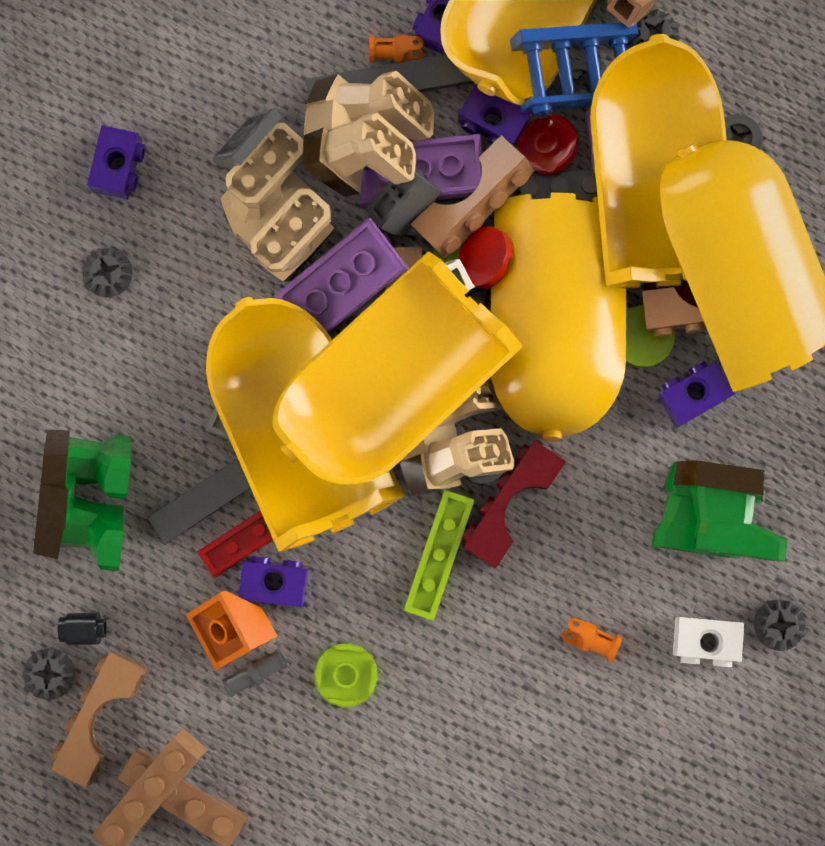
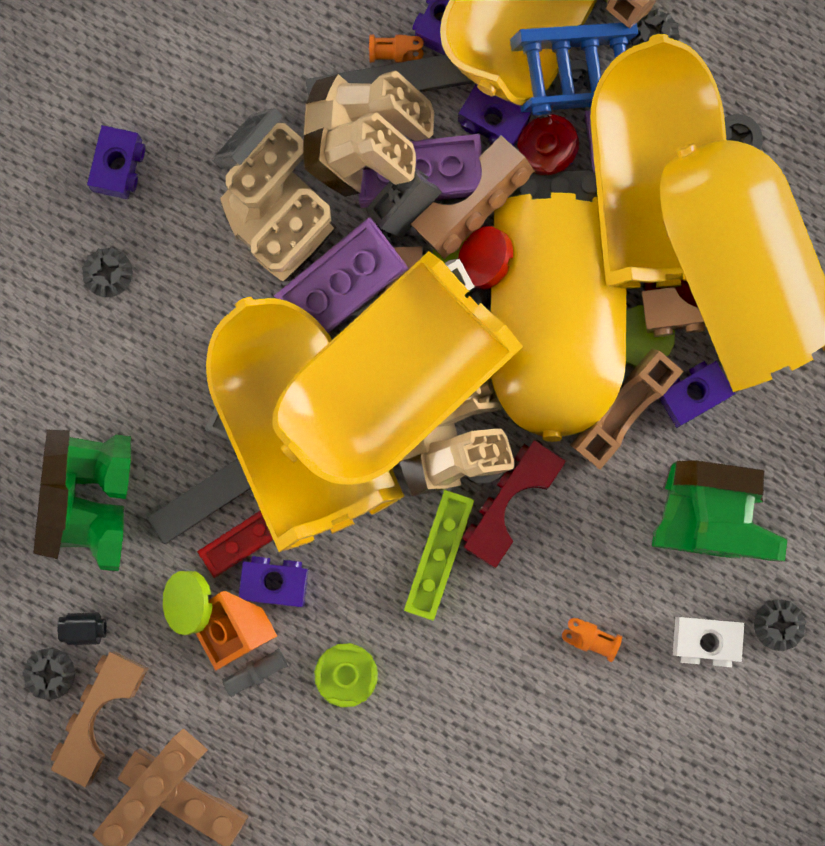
none -> lime tile [163,571,212,635]
none -> medium nougat arch [570,349,683,470]

